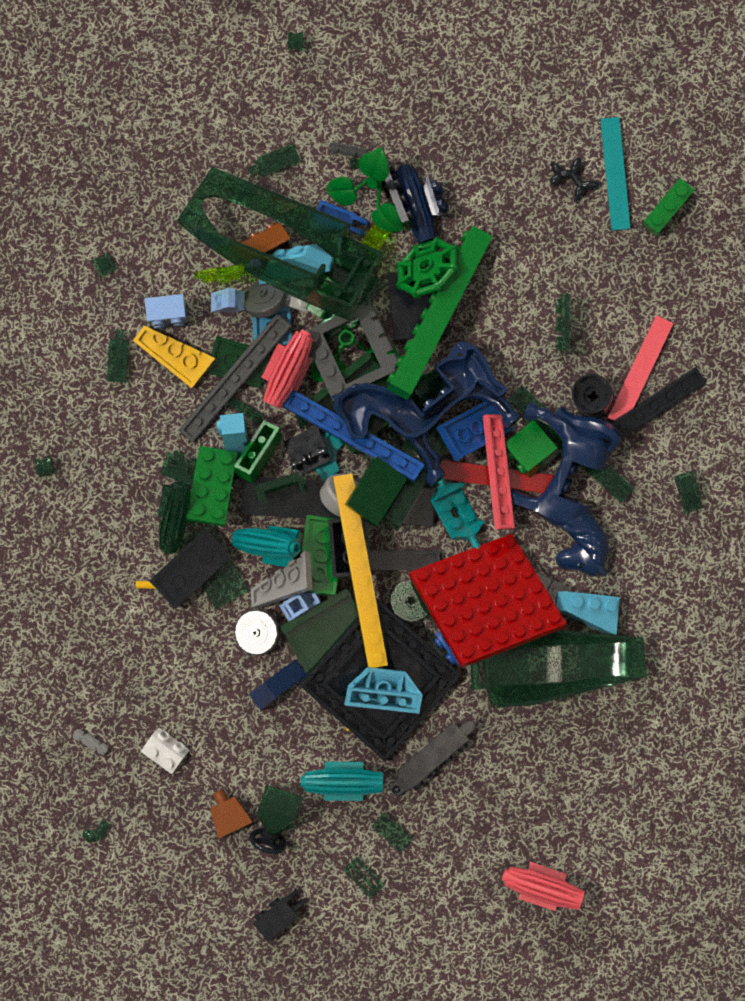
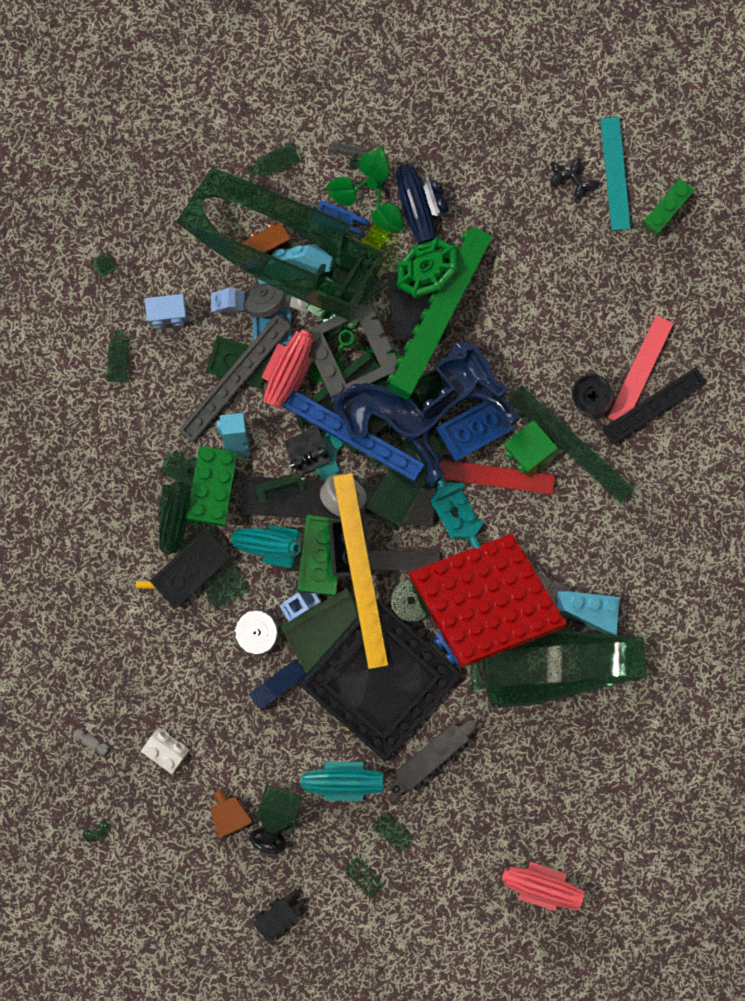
clear green wheel [35,455,55,478] -> none
yellow wing [133,326,216,388] -> none
clear neon green plate [194,264,248,283] -> none
clear green axle [228,397,264,423] -> none
green brick [234,420,283,484] -> none
light grey wing [251,551,312,609] -> none
clear green wheel [288,32,304,51] -> none
medium azure wedge [344,667,423,714] -> none
dark green tile [345,456,407,527] -> none
black plate [385,162,415,230] -> none
coral tile [483,415,515,530] -> none
dark blue animal [490,402,621,577] -> none
clear green plate [555,293,570,356] -> none
clear green slope [672,470,703,514] -> none

